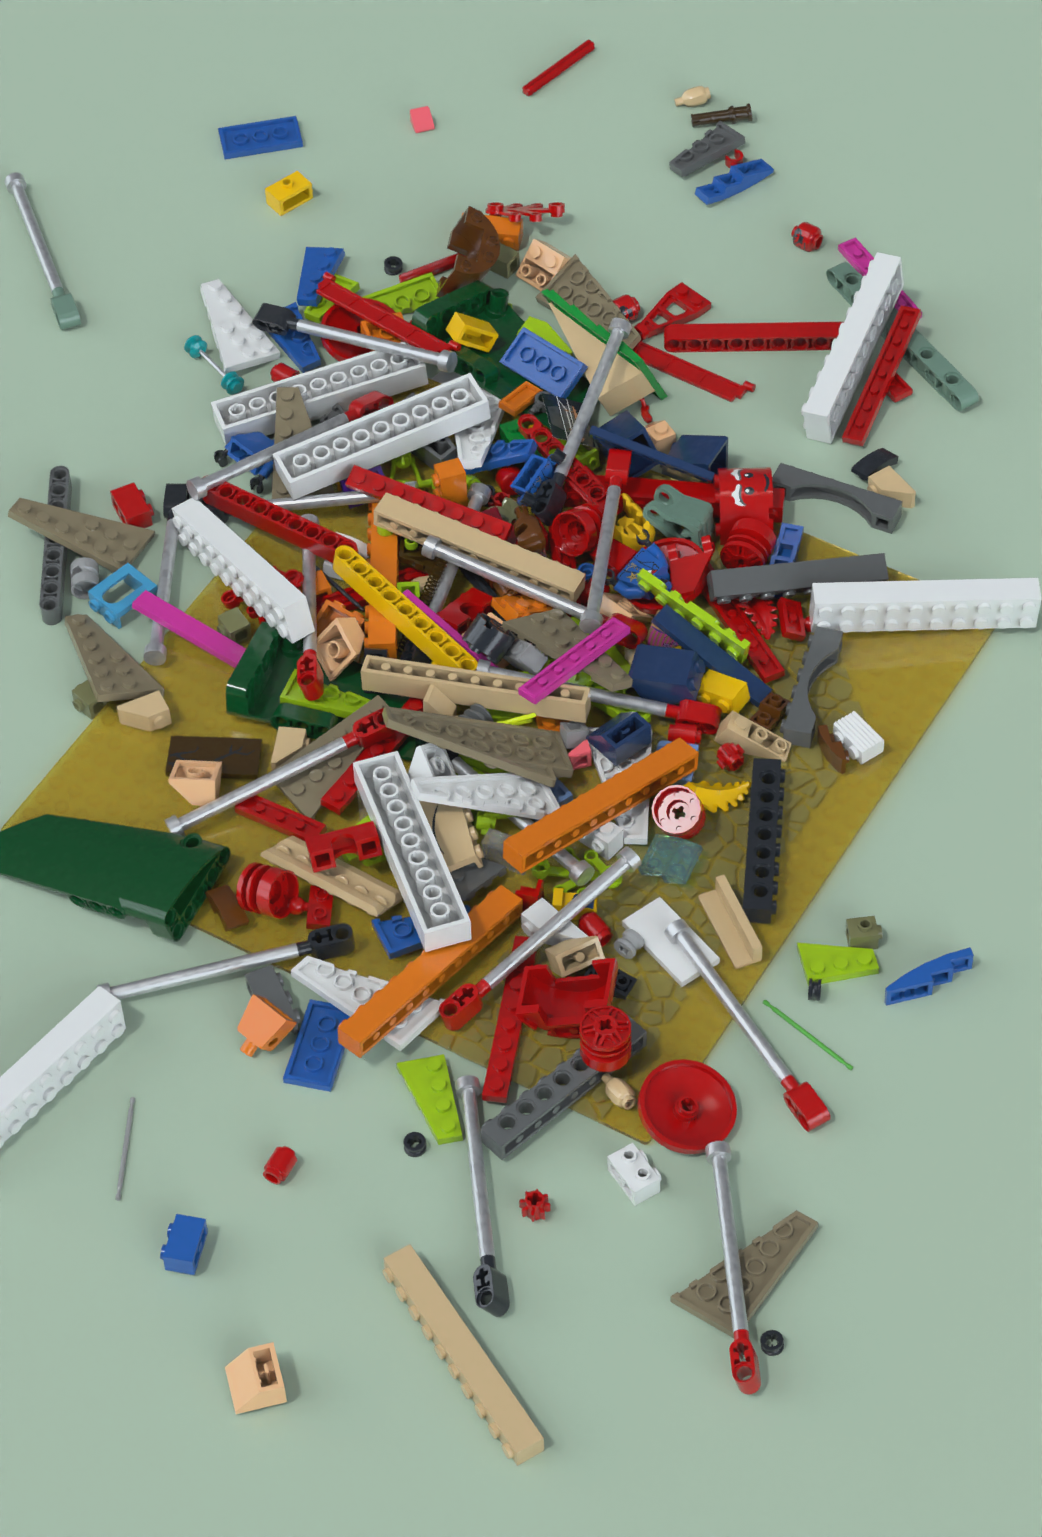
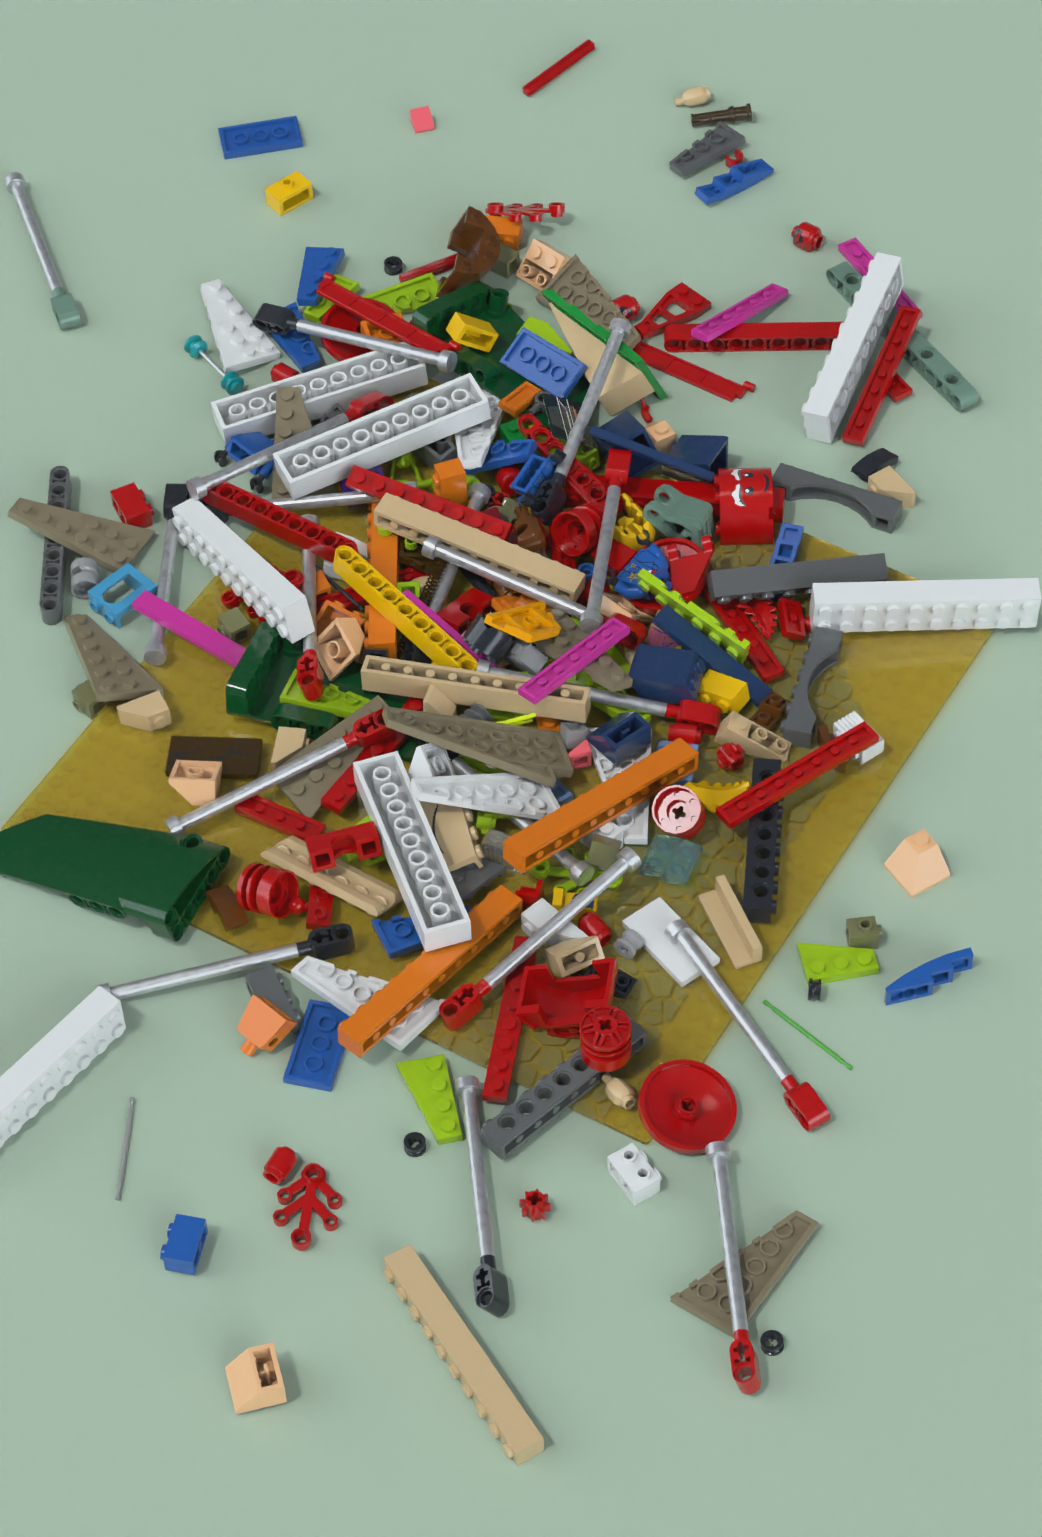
red wheel [720,518,776,569] -> none
none -> red plant [273,1163,342,1251]
none -> light orange wing [484,601,561,643]
none -> olive brick [586,833,622,870]
none -> dark pink tile [691,283,788,342]
none -> red plate [716,721,879,829]
none -> light nougat slope [884,828,950,898]

